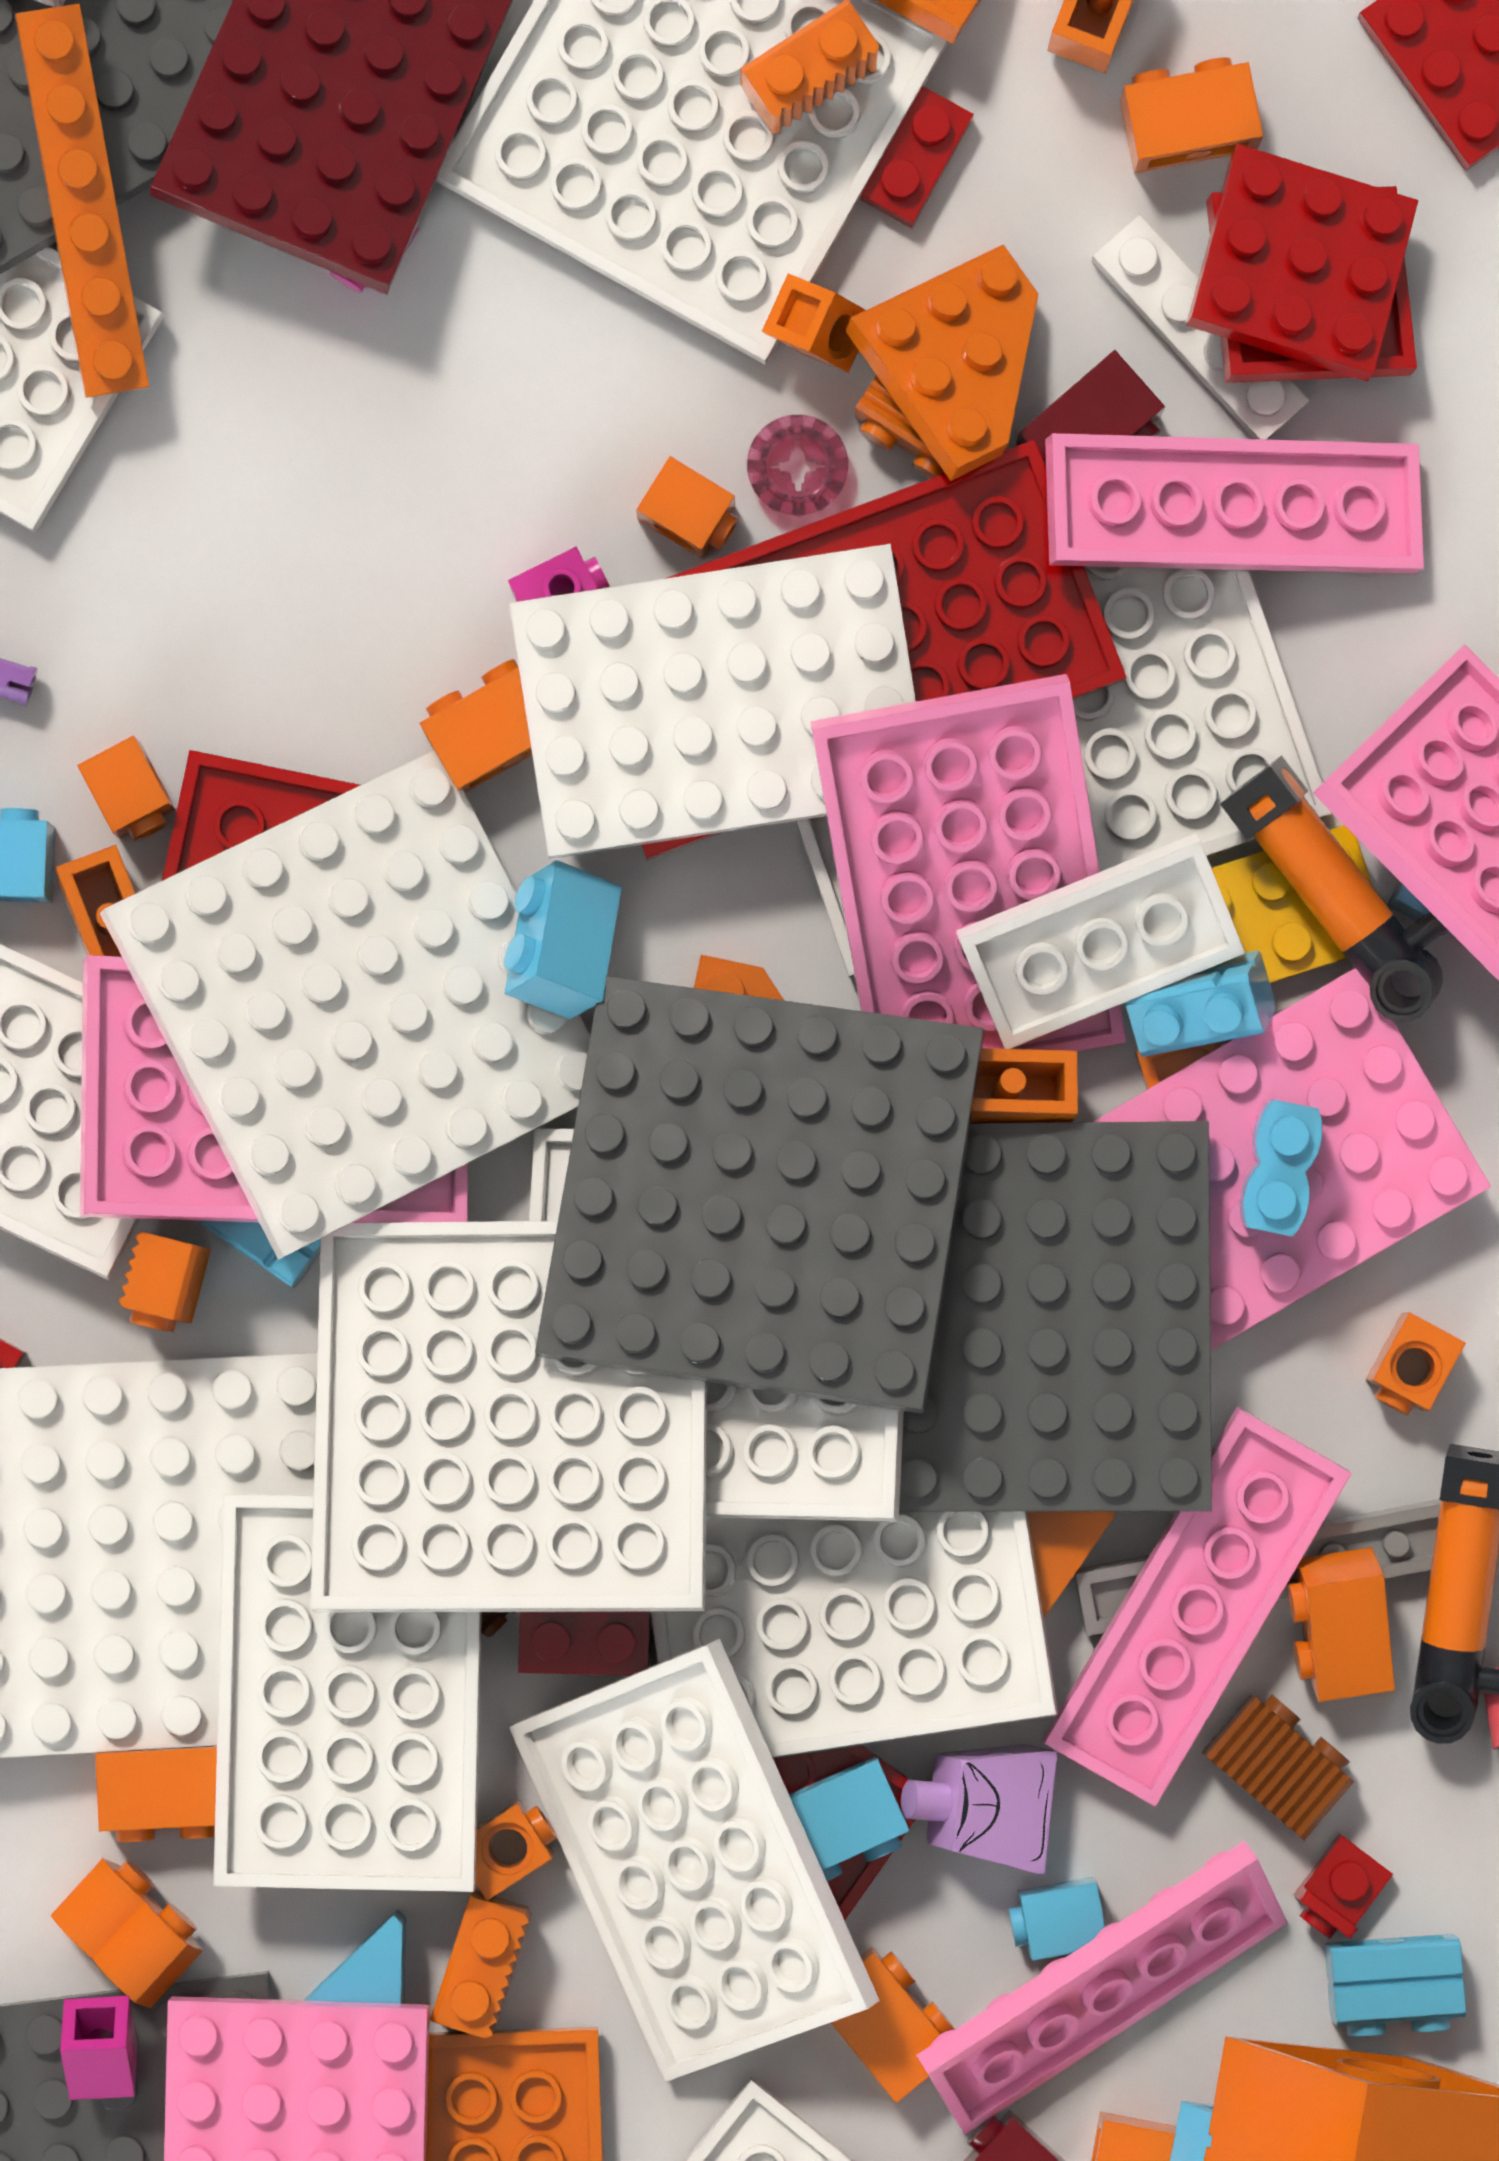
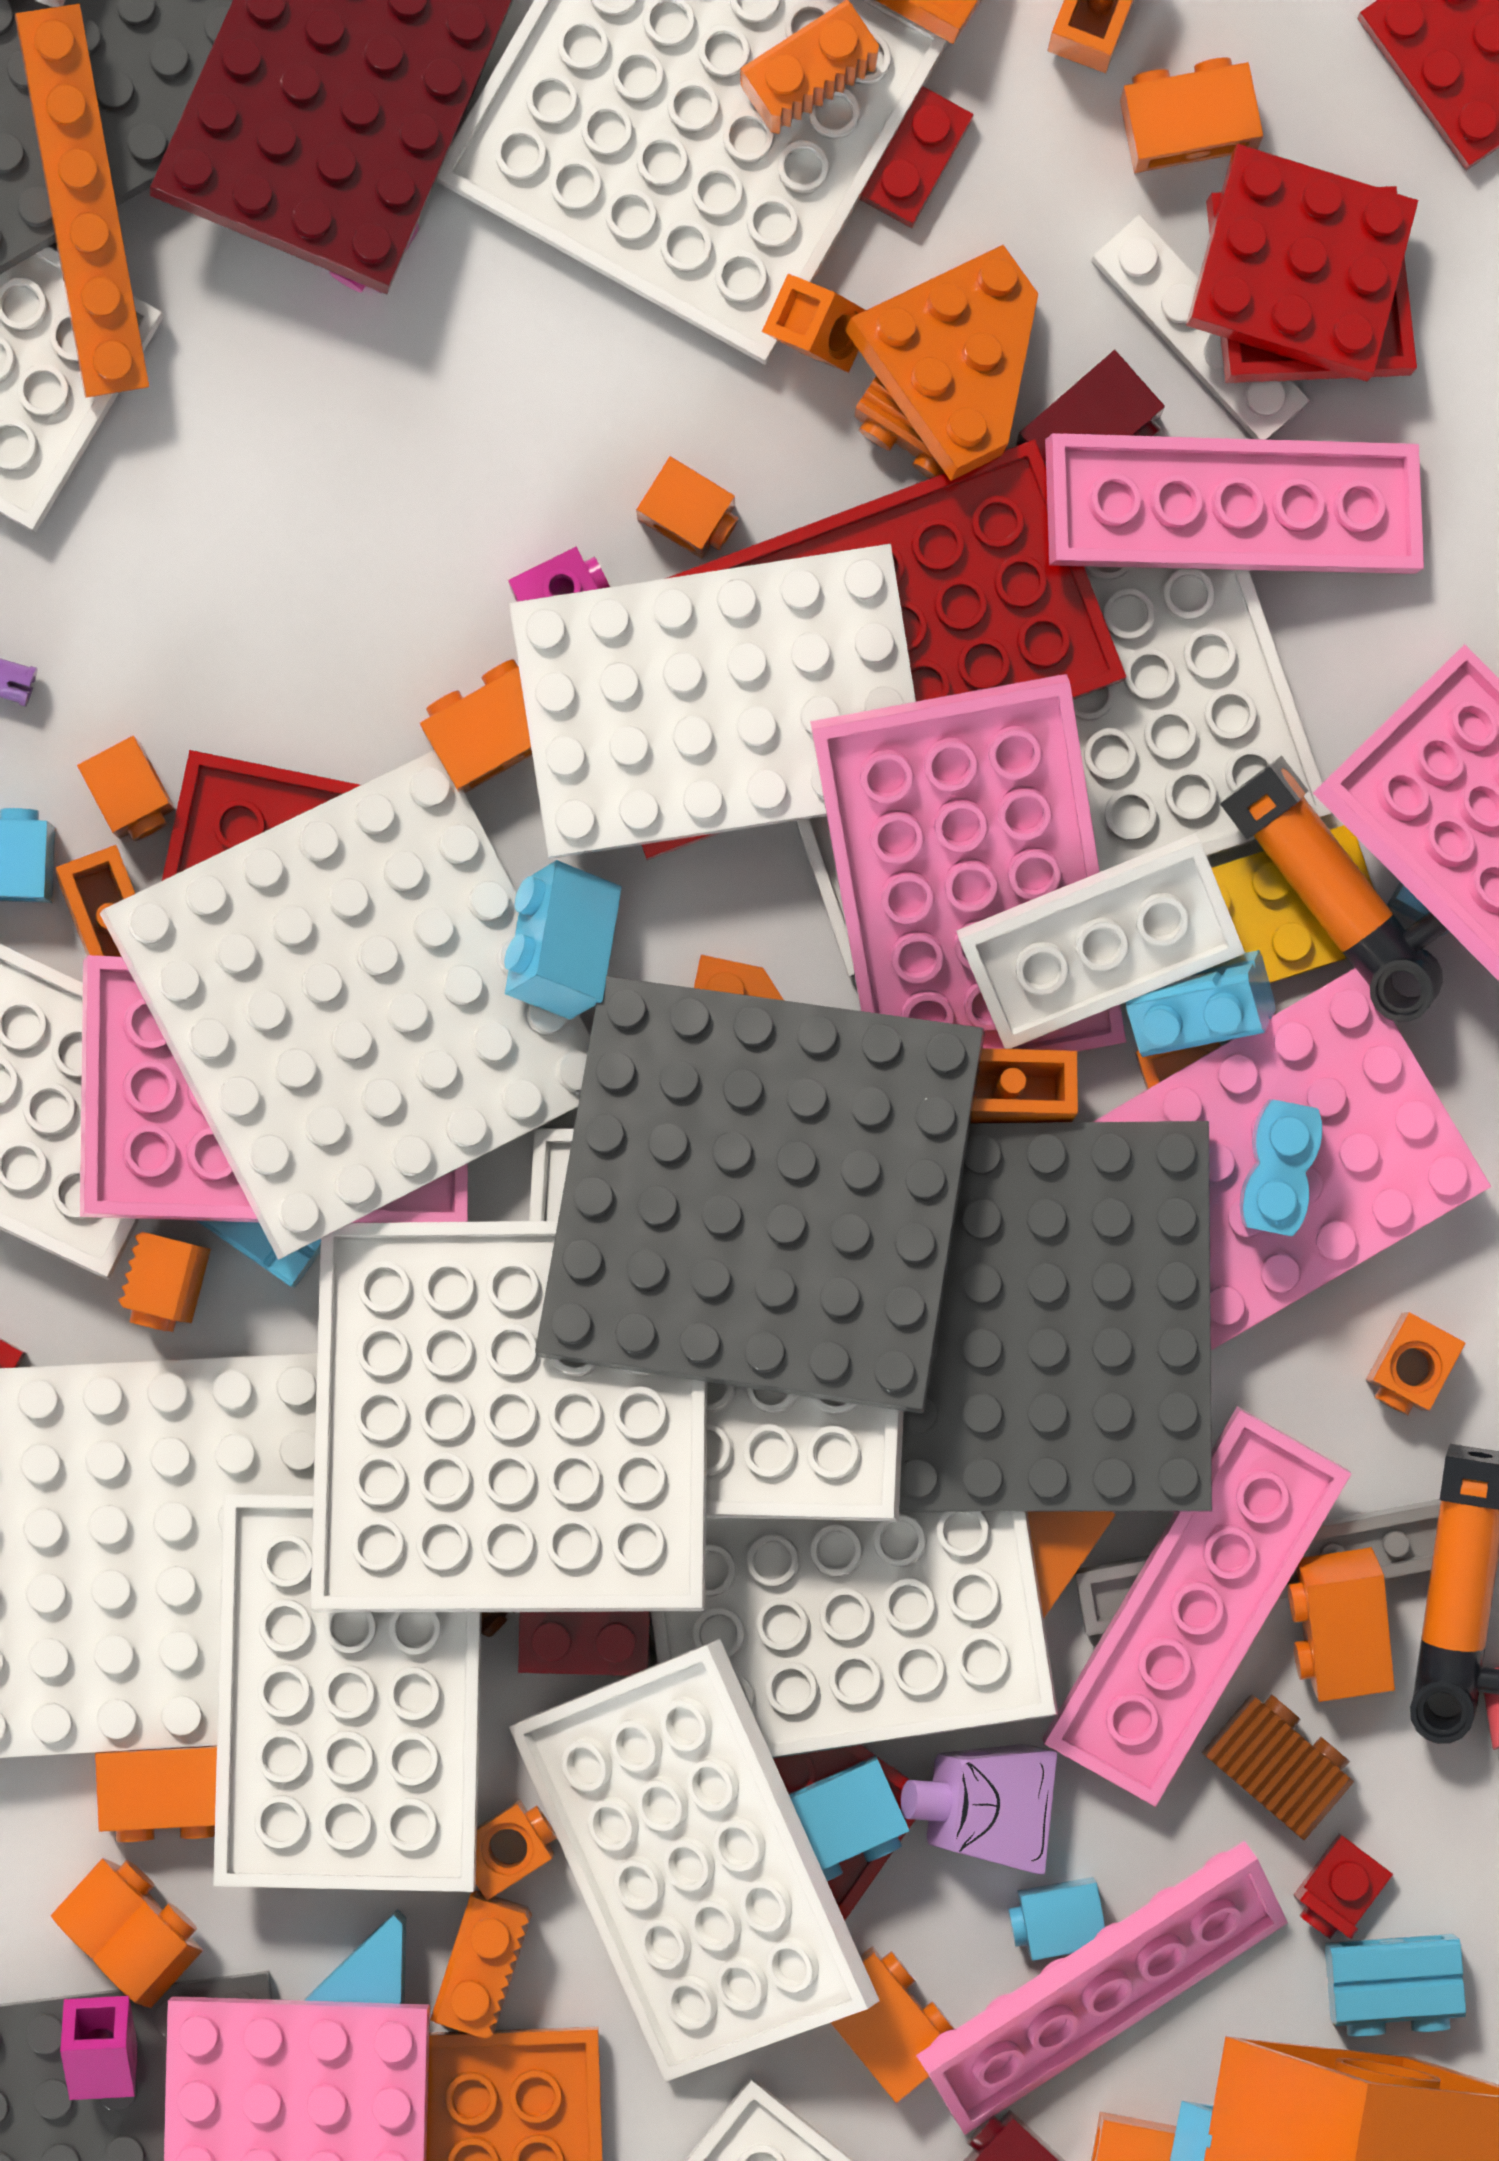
clear pink gear [747,414,848,518] -> none

